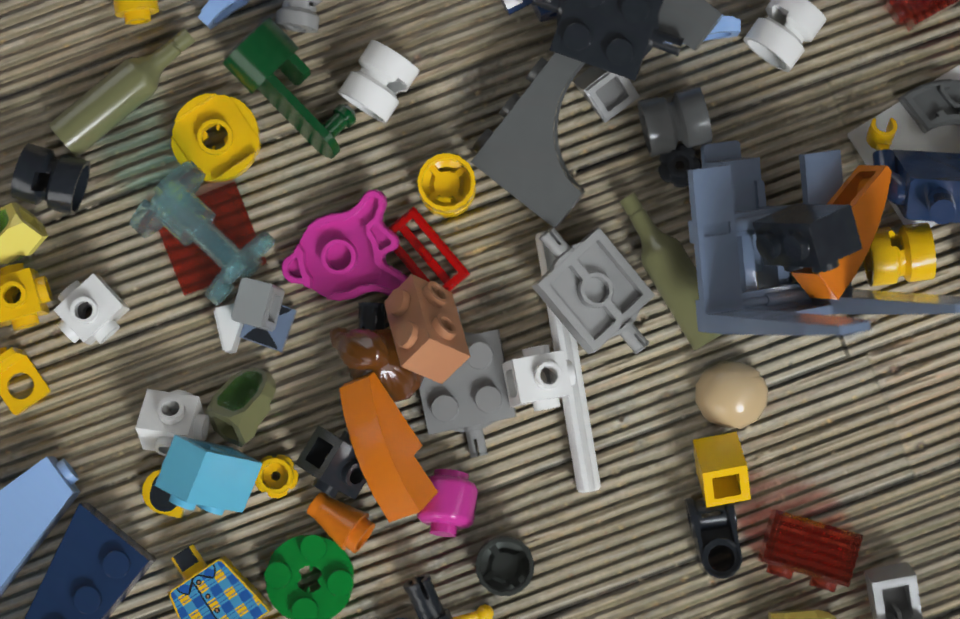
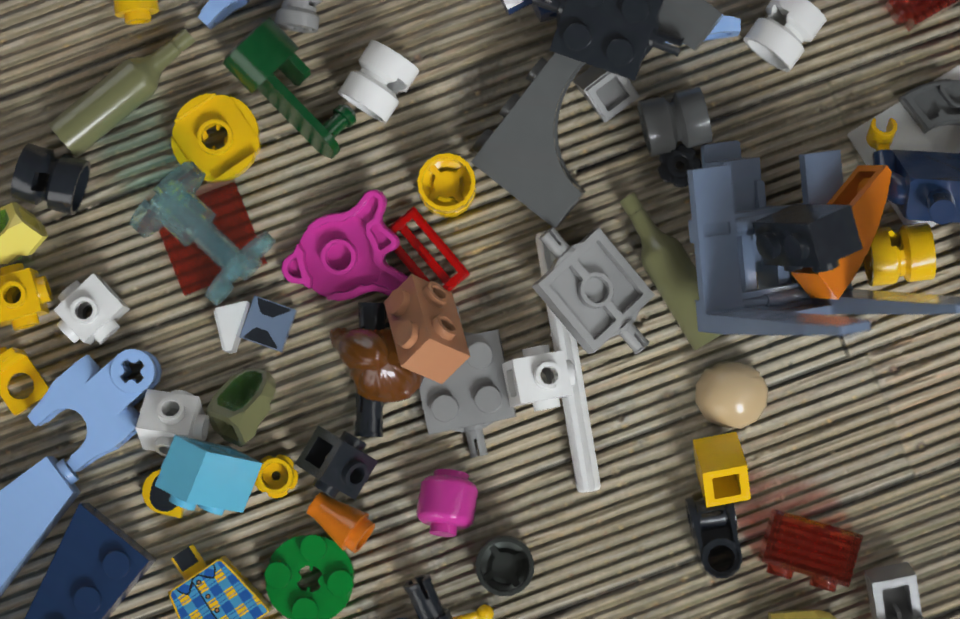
light grey slope [231,277,285,332] -> none
orange slope [339,372,438,523] -> none
none -> light blue piece [27,349,162,472]

